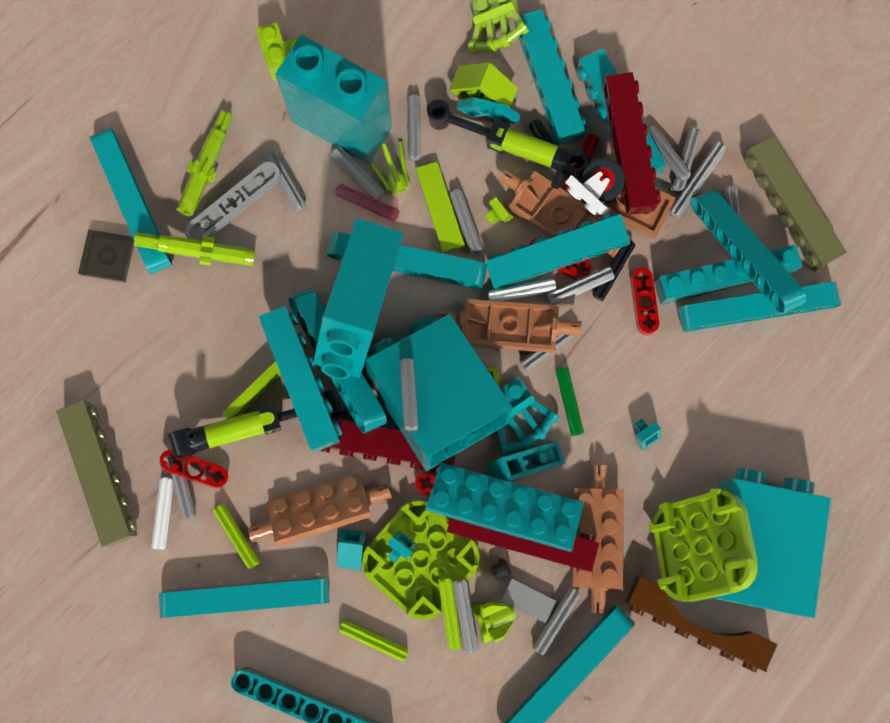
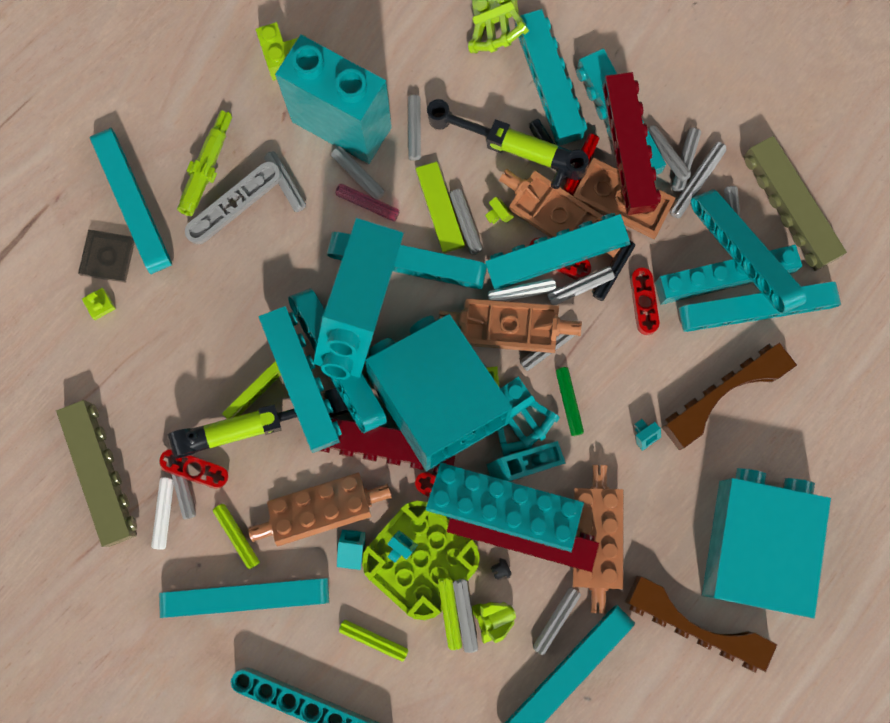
lime piece [134,232,255,266] -> none
lime plant [370,141,410,195] -> none
light grey axle [400,358,418,431] -> none
lime brick [449,62,518,107] -> none
teal tile [456,97,520,124] -> none
light grey tile [501,578,556,623] -> none
plate [565,158,625,216] -> none
lime tile [649,489,758,602] -> none
none -> lime tile [82,287,116,320]
none -> reddish brown arch [662,342,797,450]

